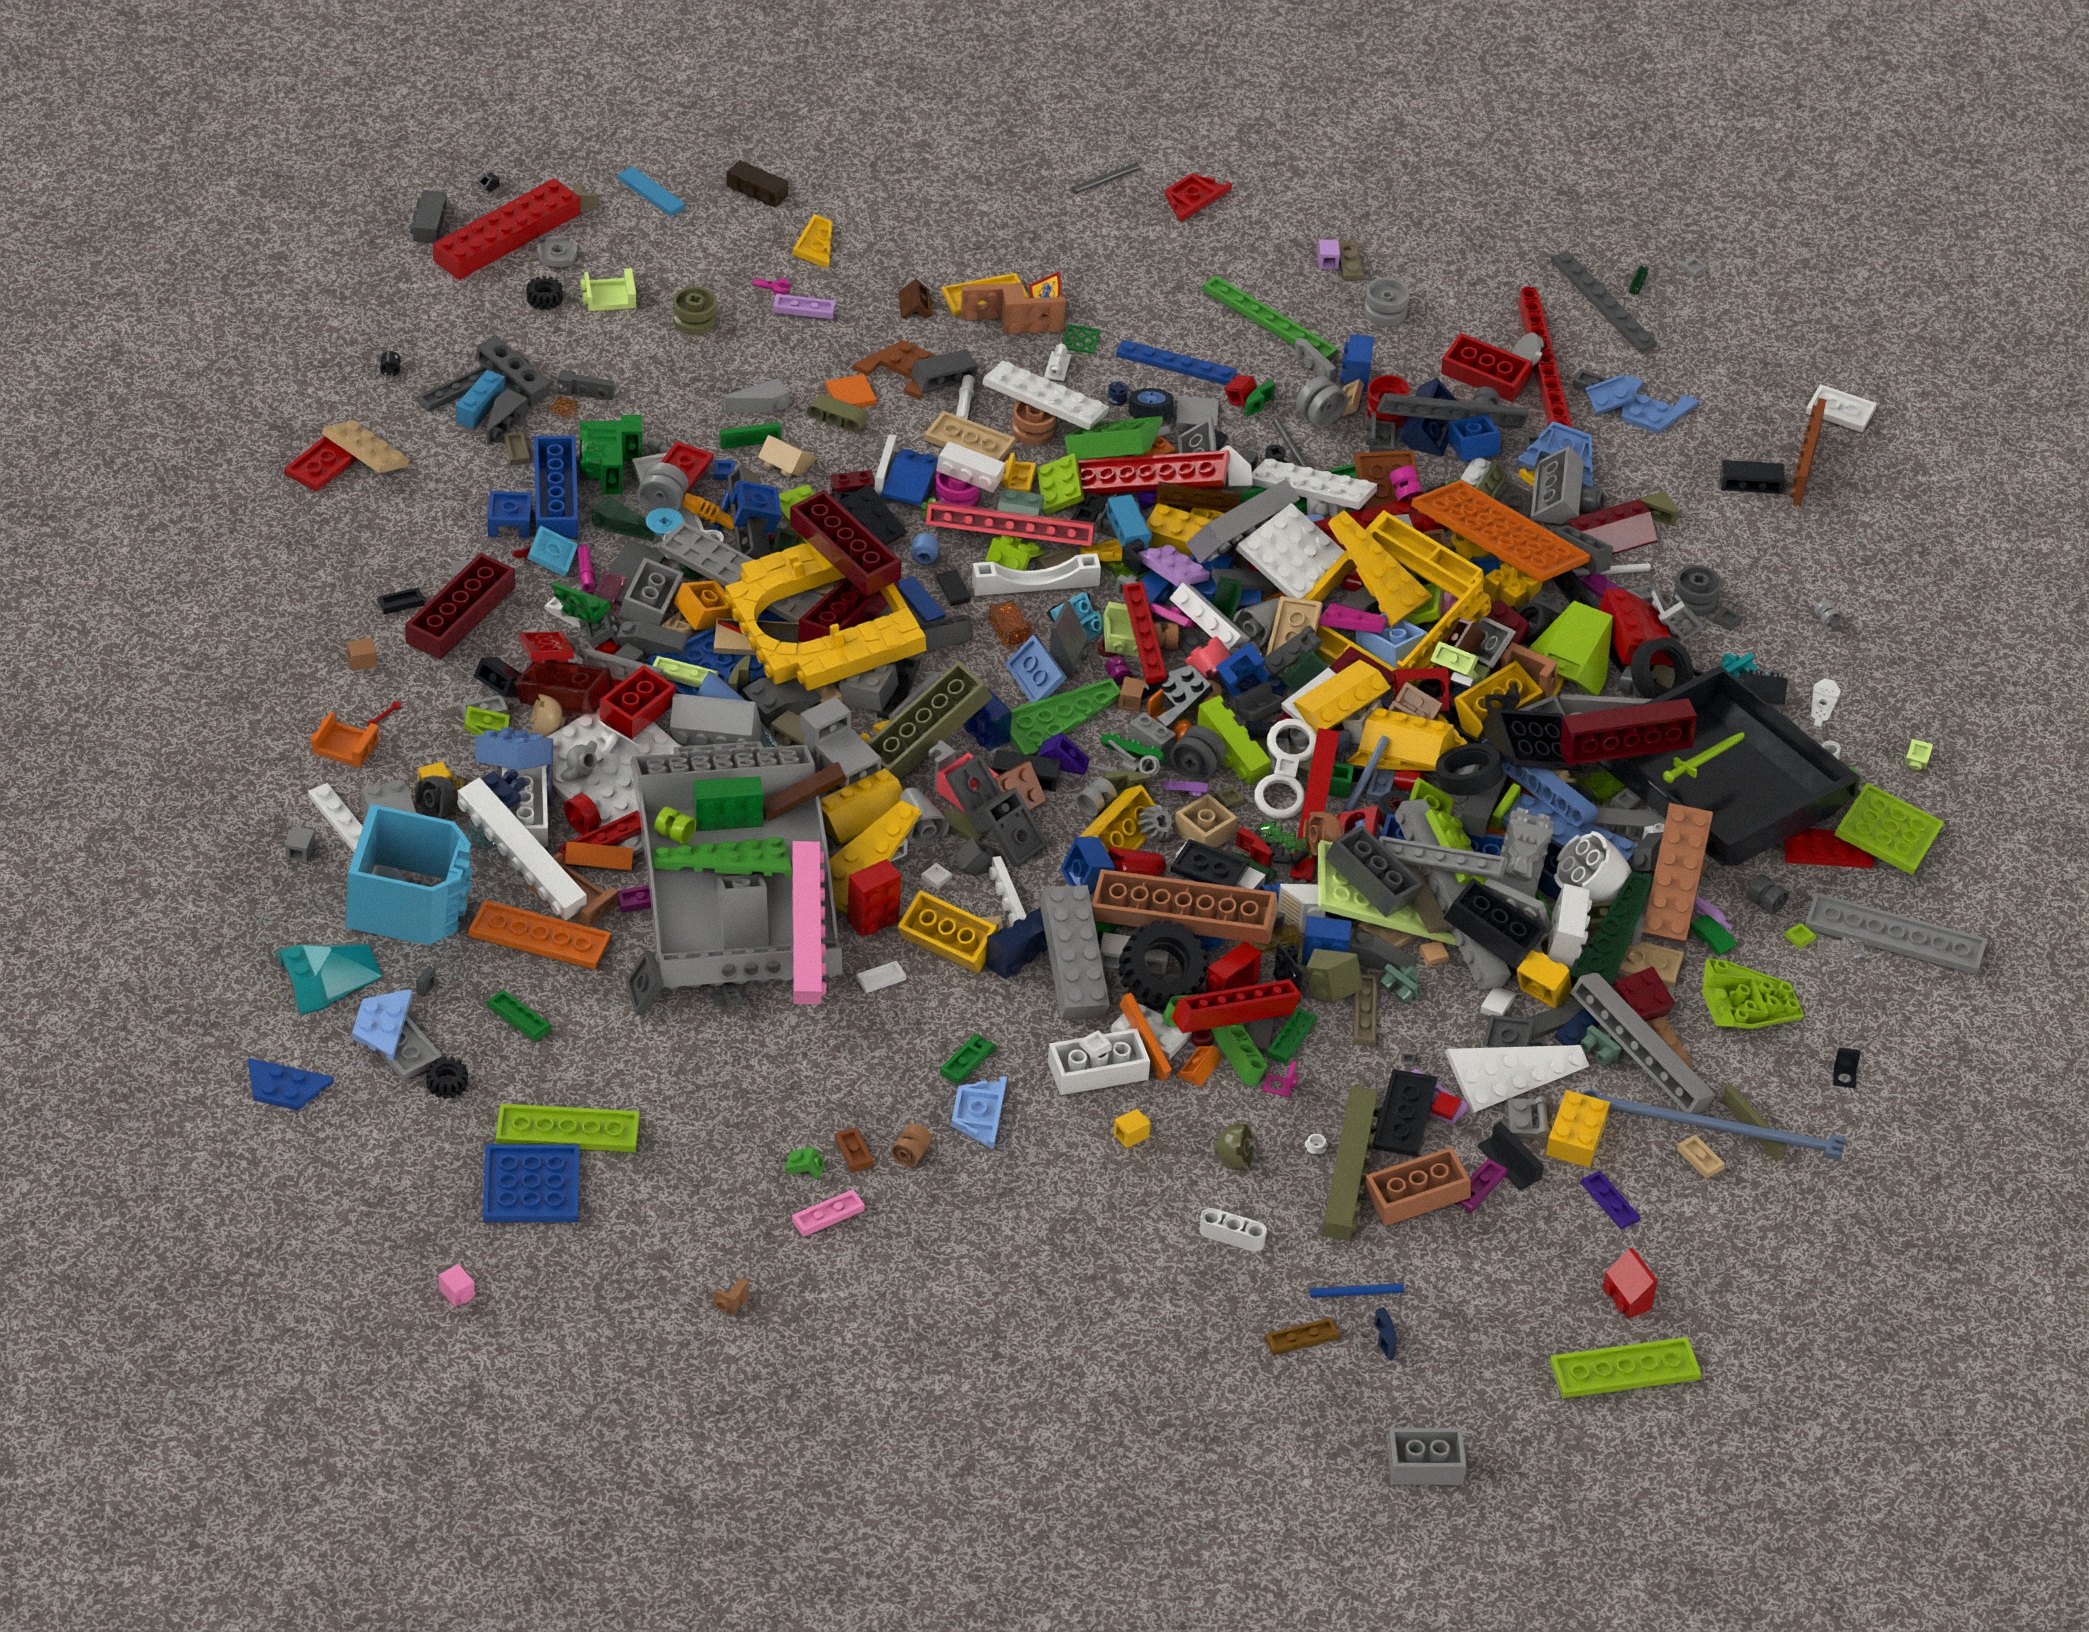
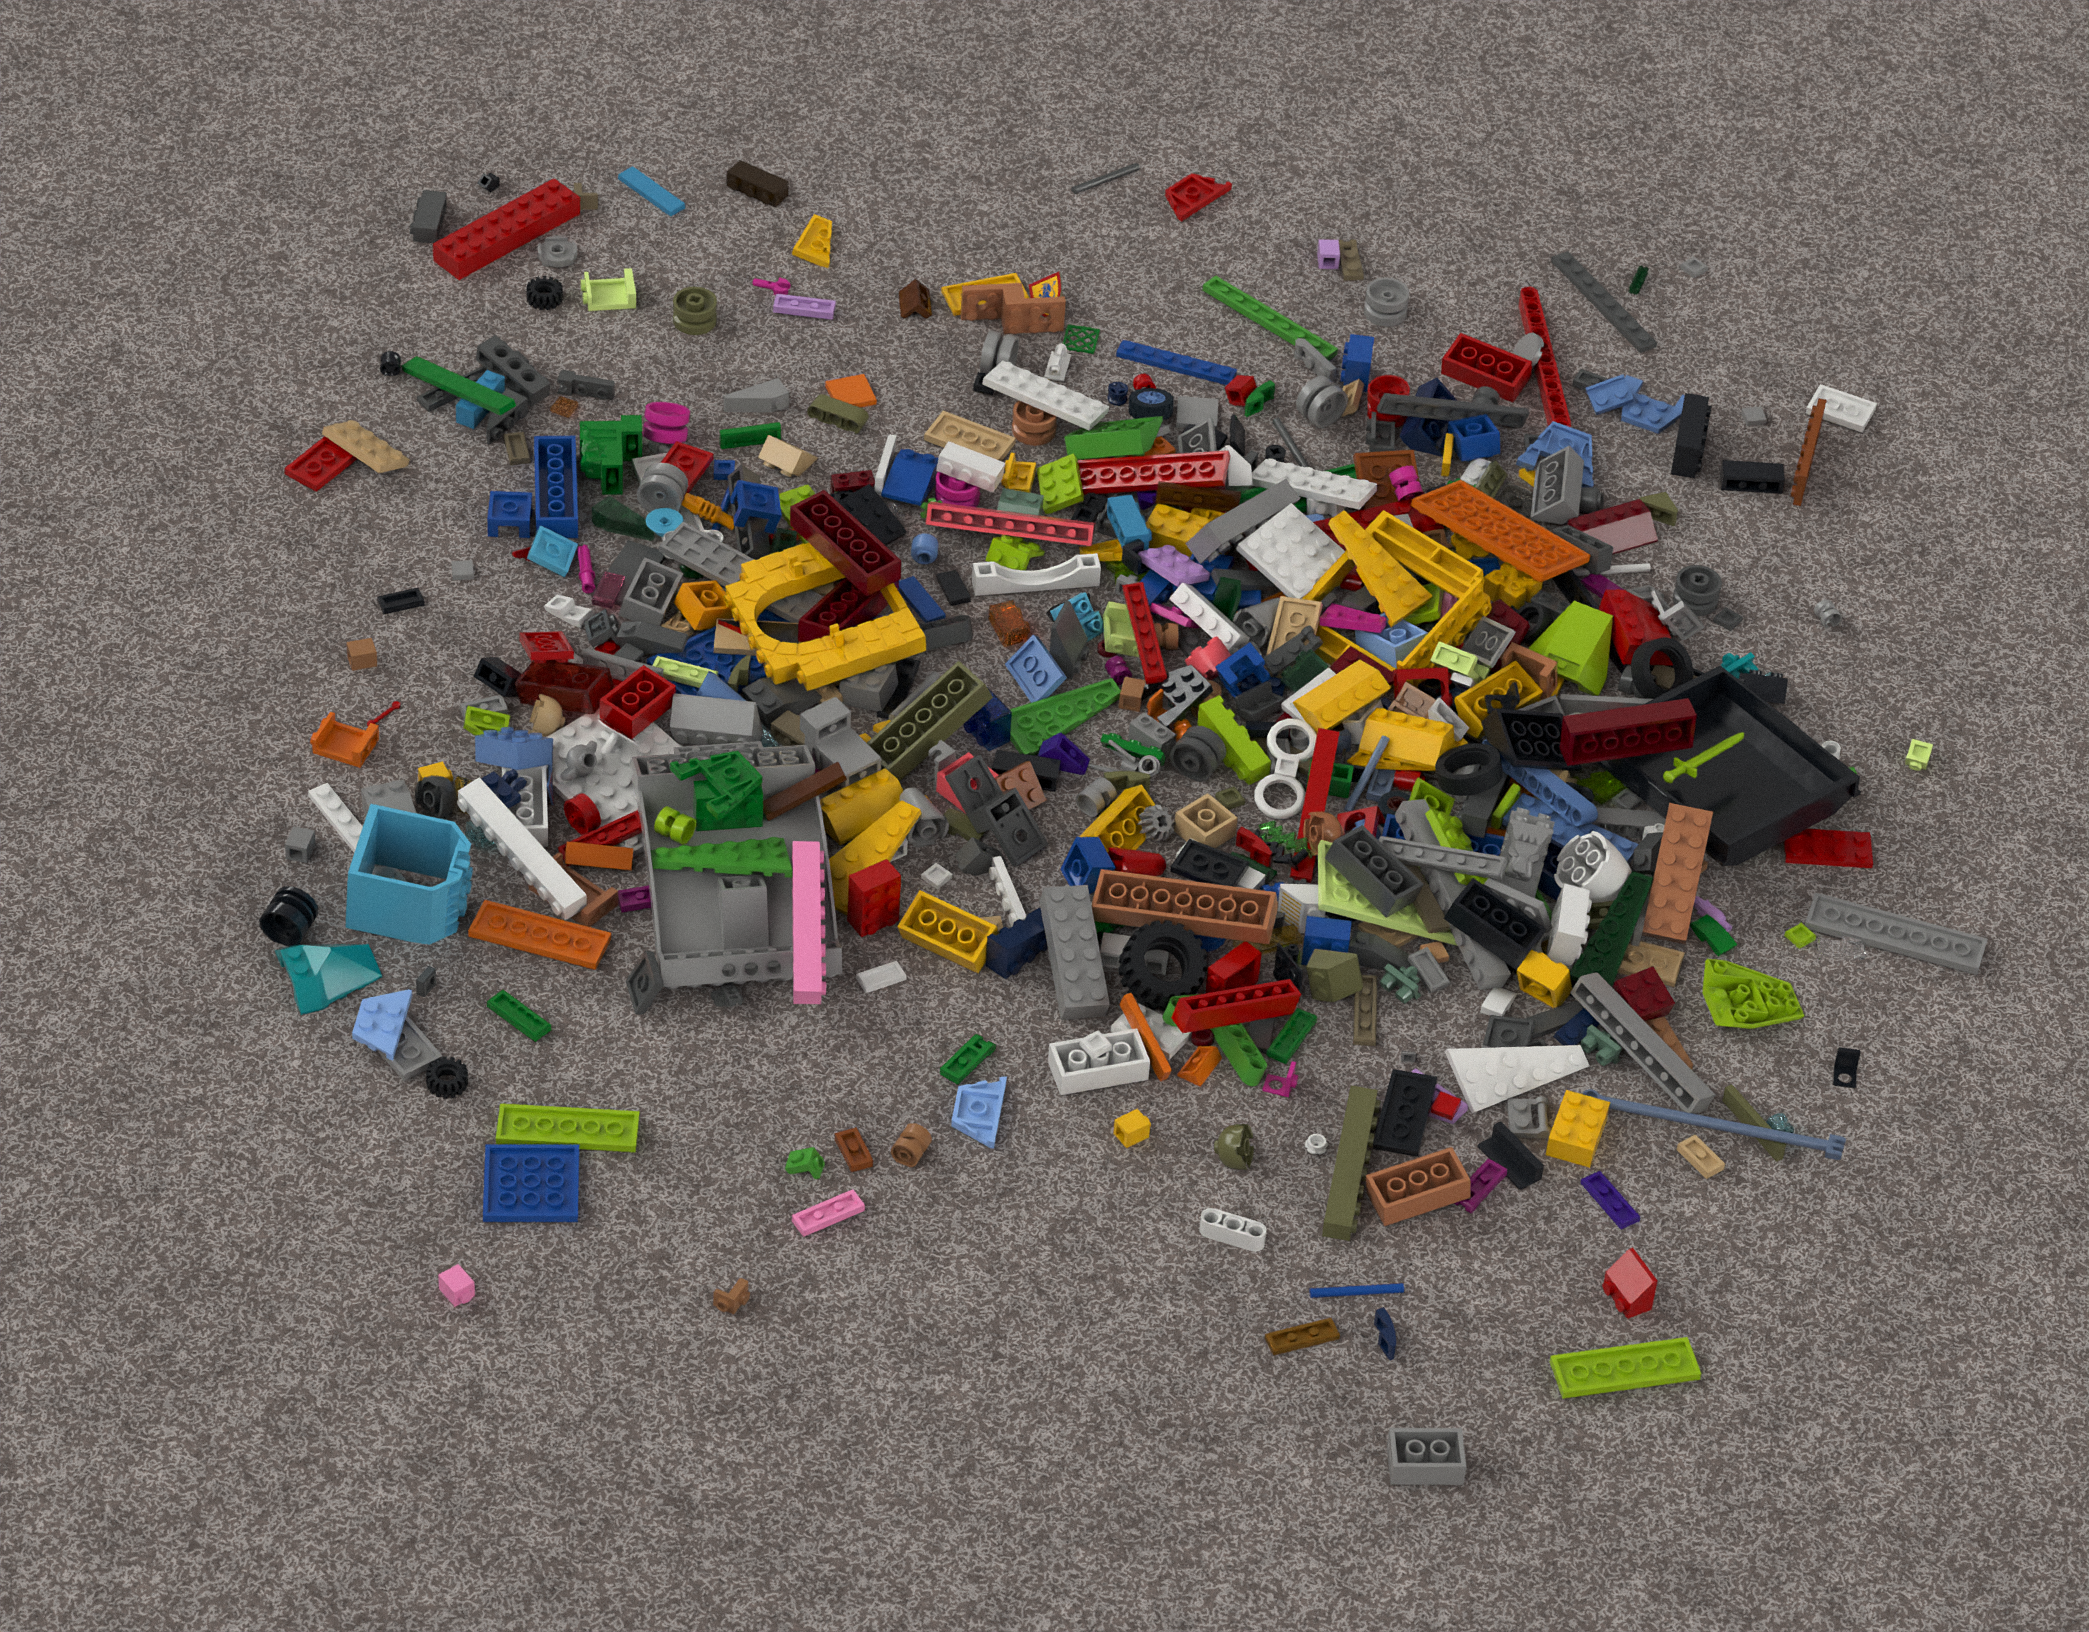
blue wing [248,1058,334,1110] -> none
dark red brick [405,552,516,660] -> none
green bracket [551,582,611,624] -> none
dark orange wing [853,340,936,400] -> none
dark grey brick [911,349,978,392] -> none
white axle [956,375,975,419] -> none
dark tan tile [1036,545,1080,569] -> none
medium lavender wing [1162,781,1208,797] -> none
reddish brown brick [1442,617,1485,655] -> none
dark grey wheel [1747,874,1789,915] -> none
white piece [1811,678,1841,727] -> none
lime plate [1834,783,1944,875] -> none
none -> black wheel [259,886,319,946]
none -> green tile [401,356,516,416]
none -> dark pink wheel [642,402,690,444]
none -> green wing [670,751,763,820]
none -> black plate [973,372,994,395]
none -> light grey wheel [980,330,1019,374]
none -> red wheel [1133,373,1156,390]
none -> black slope [1230,414,1245,456]
none -> dark grey tile [1320,592,1337,616]
none -> light grey tile [1407,947,1450,994]
none -> white slope [1428,697,1469,741]
none -> yellow tile [1441,433,1454,477]
none -> black brick [1671,393,1712,479]
none -> light grey tile [1741,406,1767,426]
none -> clear light blue wheel [1766,1113,1794,1133]

